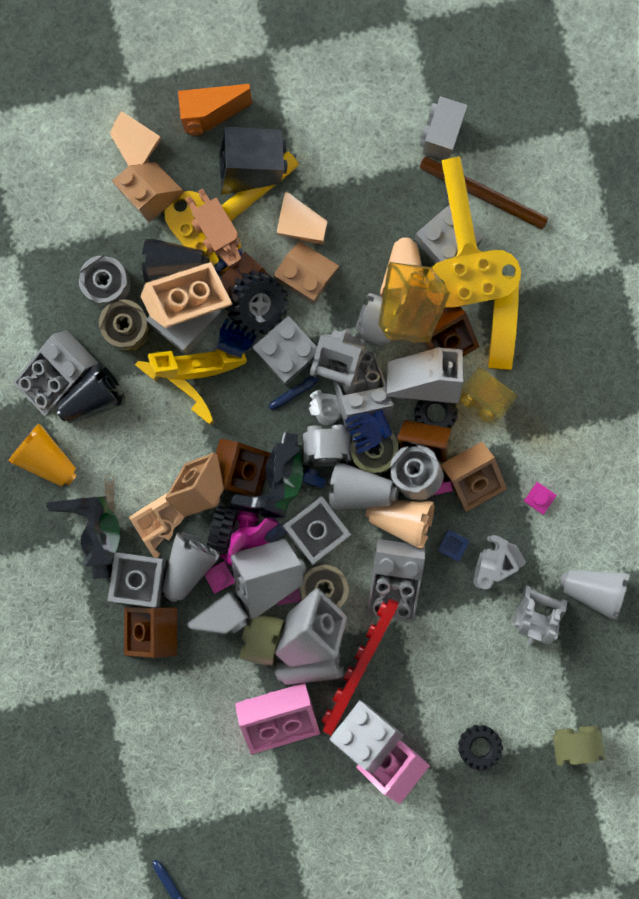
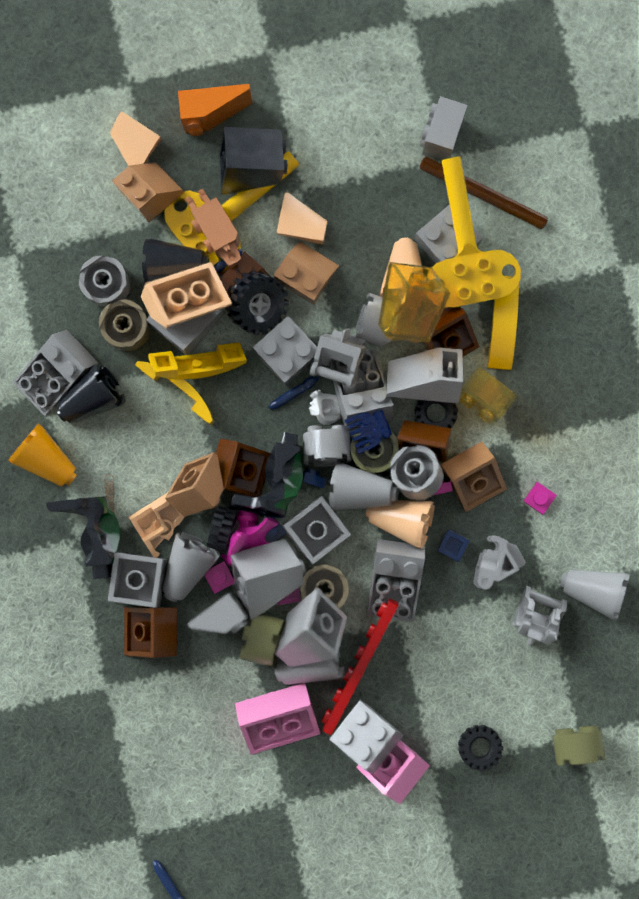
clear blue piece [216,318,257,358] -> none

